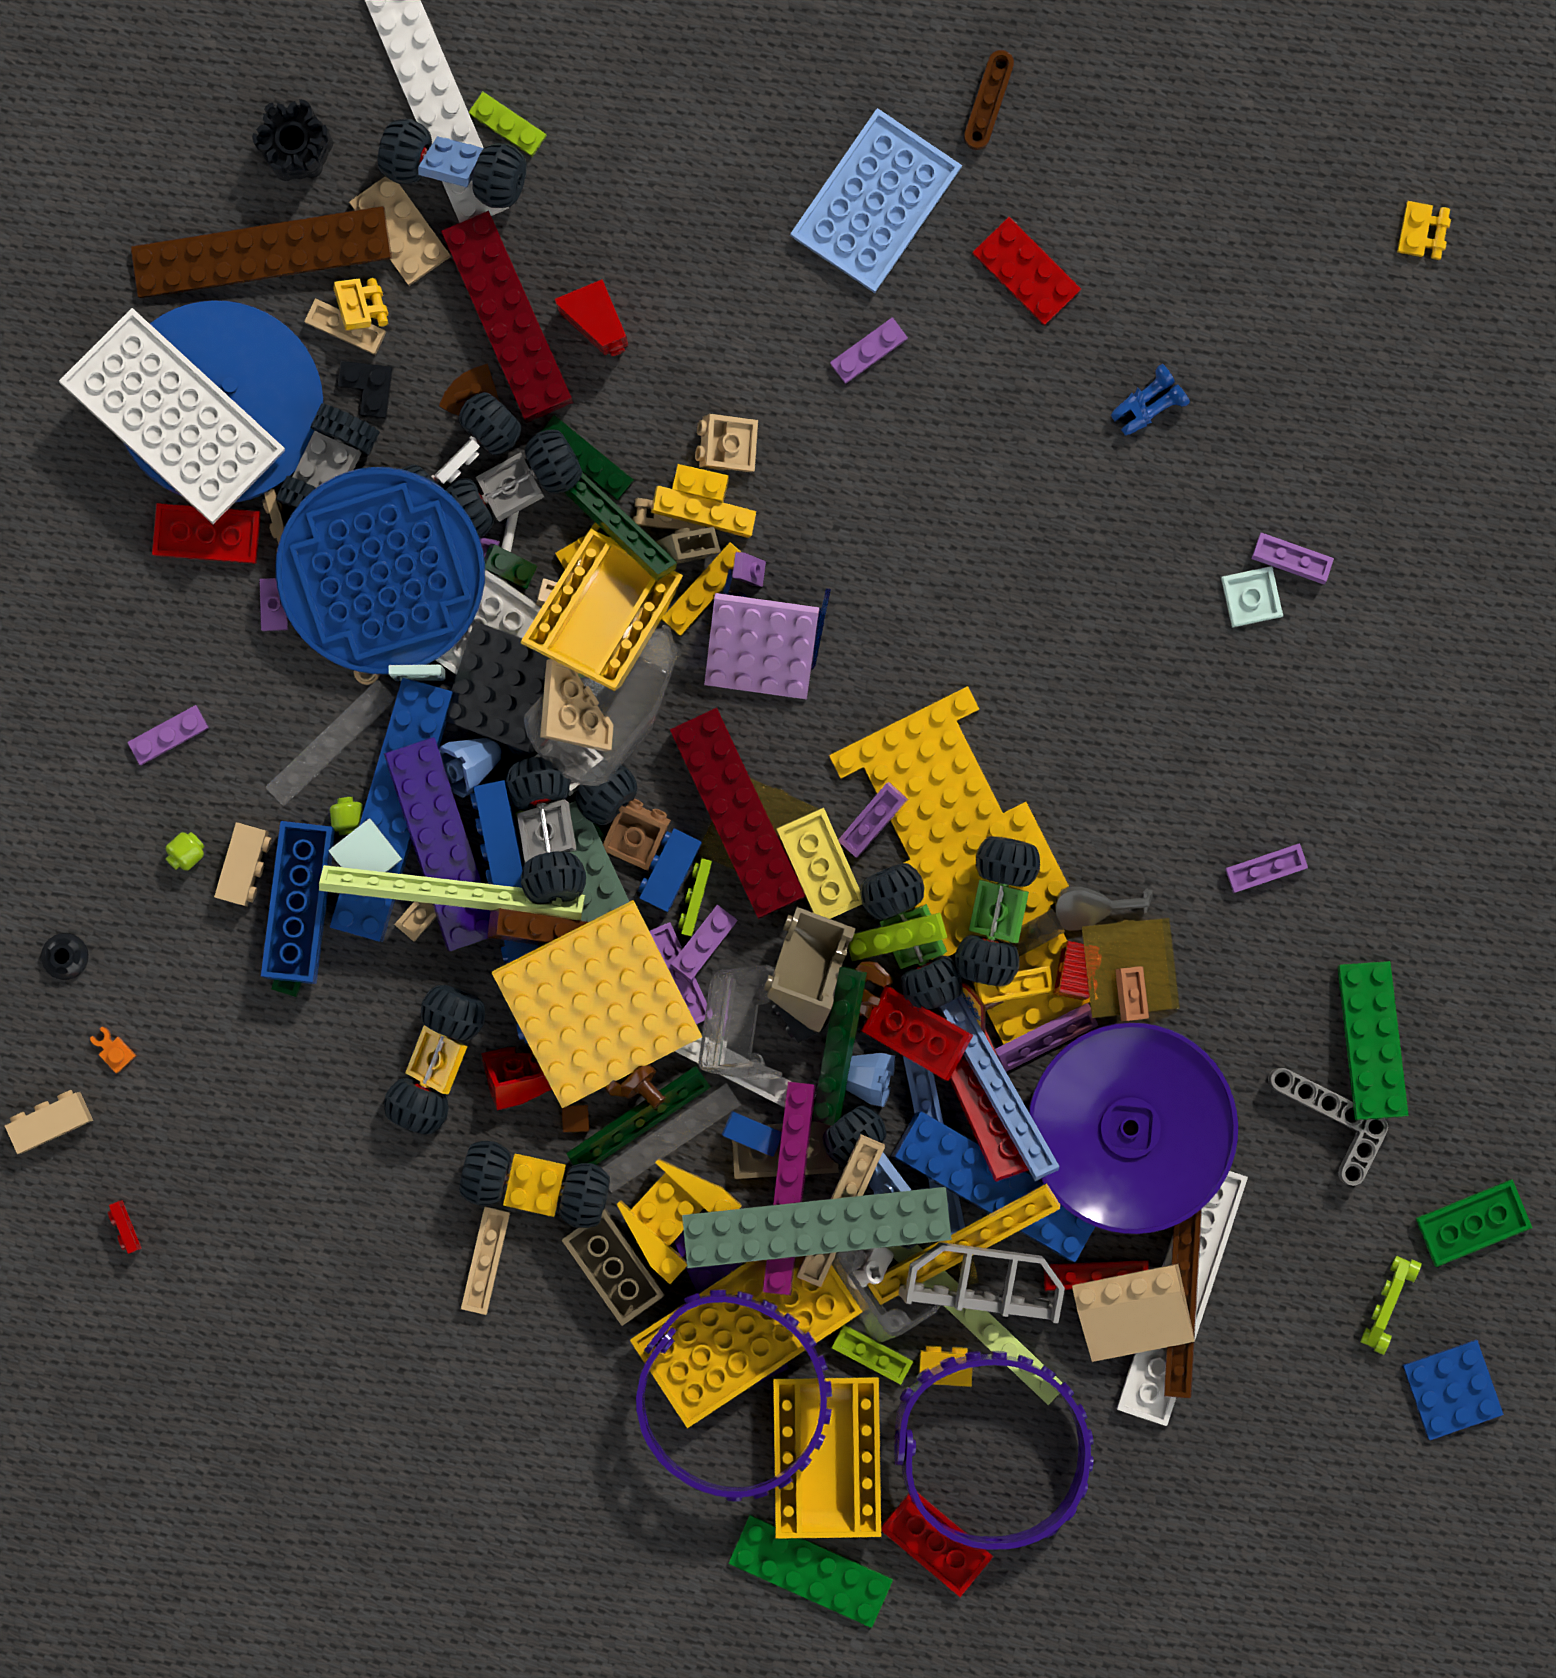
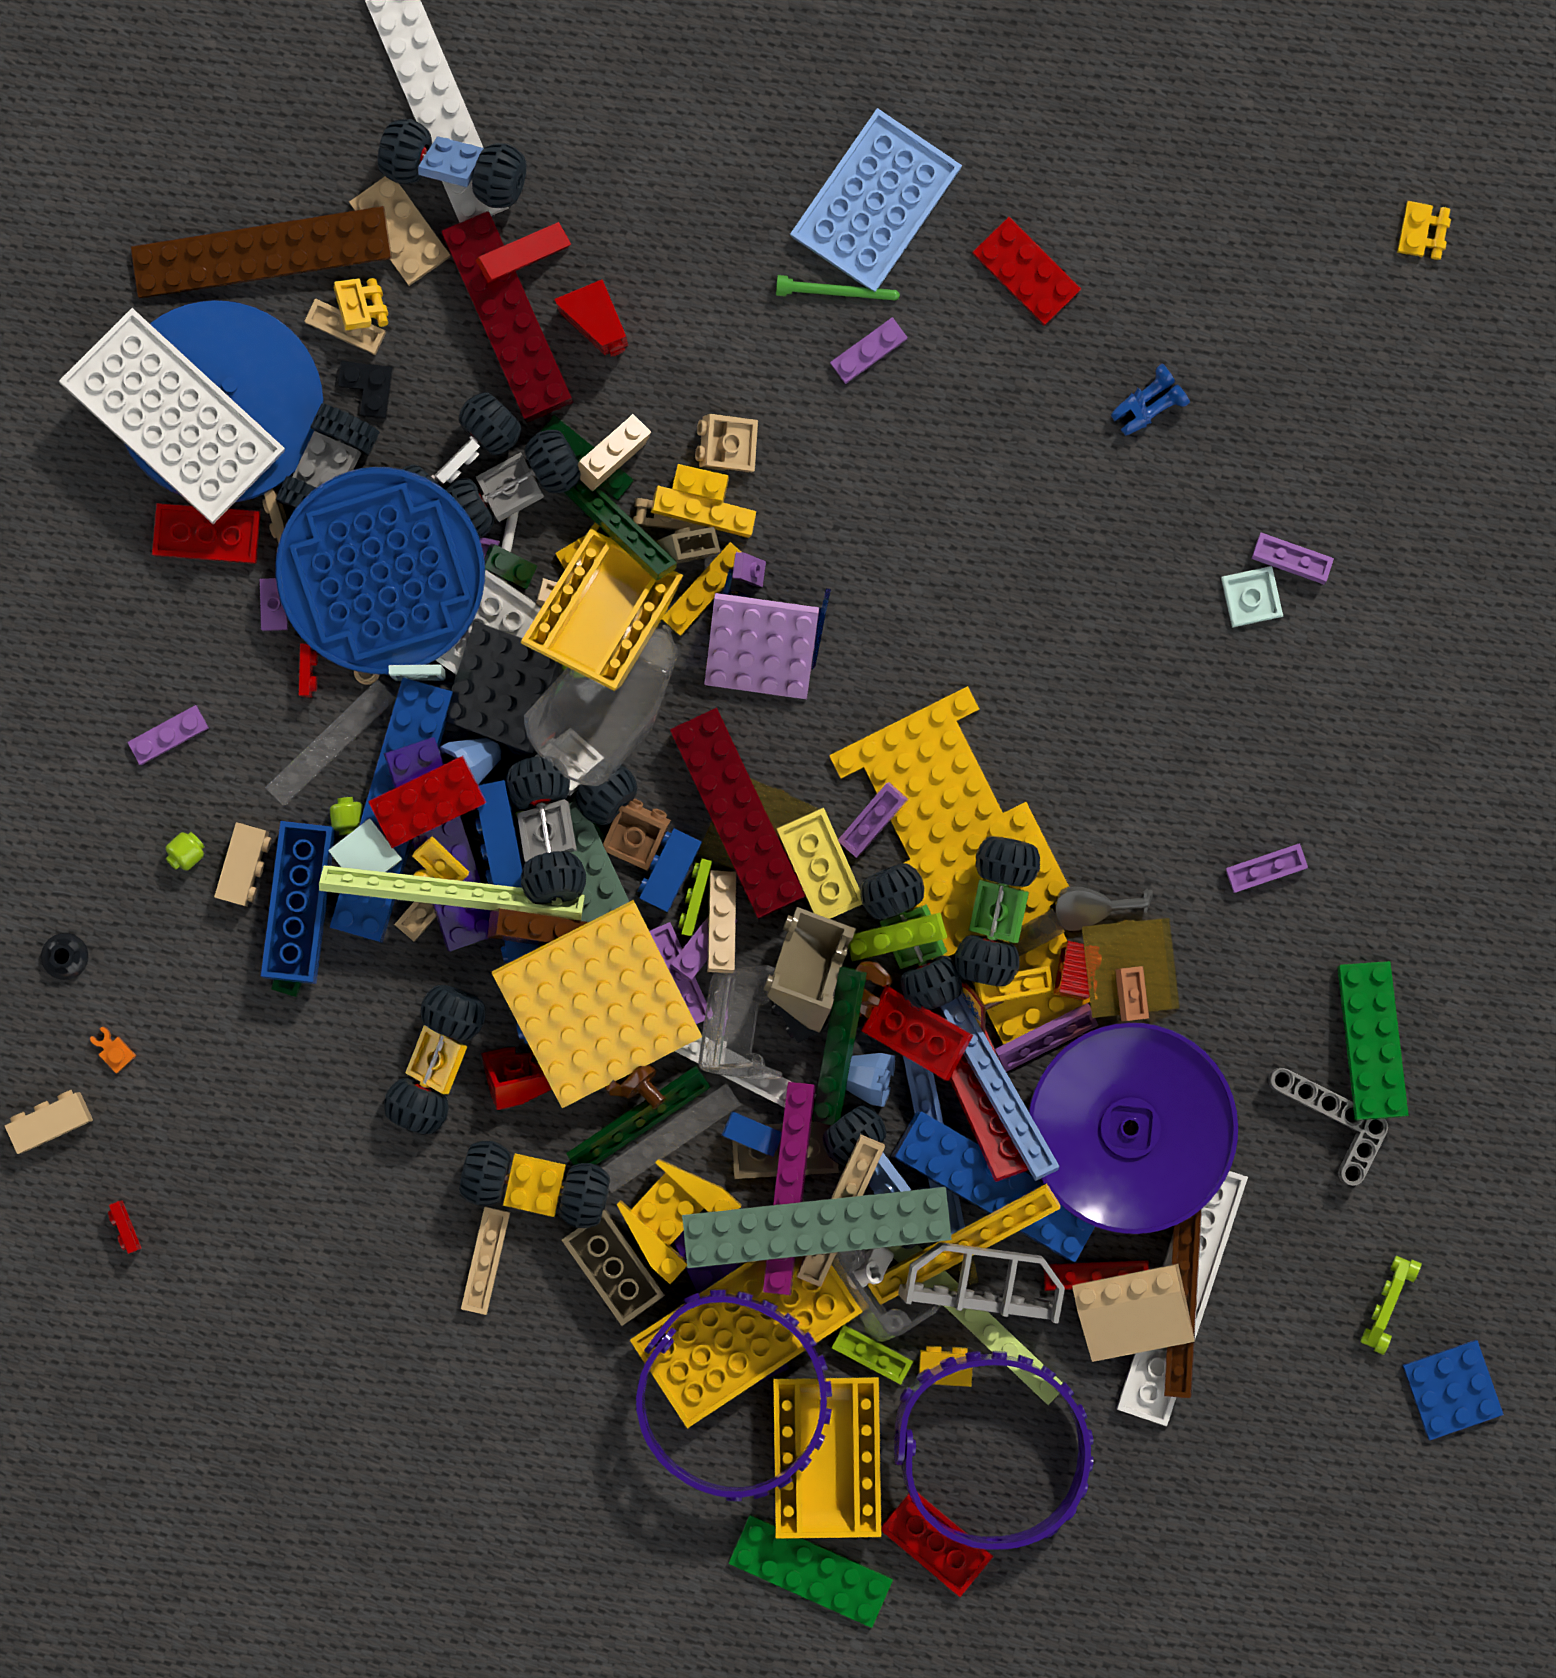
black piece [252,99,333,181] -> none
reddish brown shield [439,363,500,416] -> none
lime plate [468,92,547,157] -> none
tan plate [540,659,613,752] -> none
reddish brown tile [562,1105,589,1132] -> none
reddish brown plate [964,50,1014,150] -> none
green plate [1415,1179,1533,1267] -> none
none -> red plate [299,644,318,698]
none -> red plate [368,755,486,848]
none -> yellow plate [412,836,469,881]
none -> red tile [475,222,571,283]
none -> brick [578,414,651,491]
none -> tan plate [707,870,736,973]
none -> bright green piece [776,275,900,300]

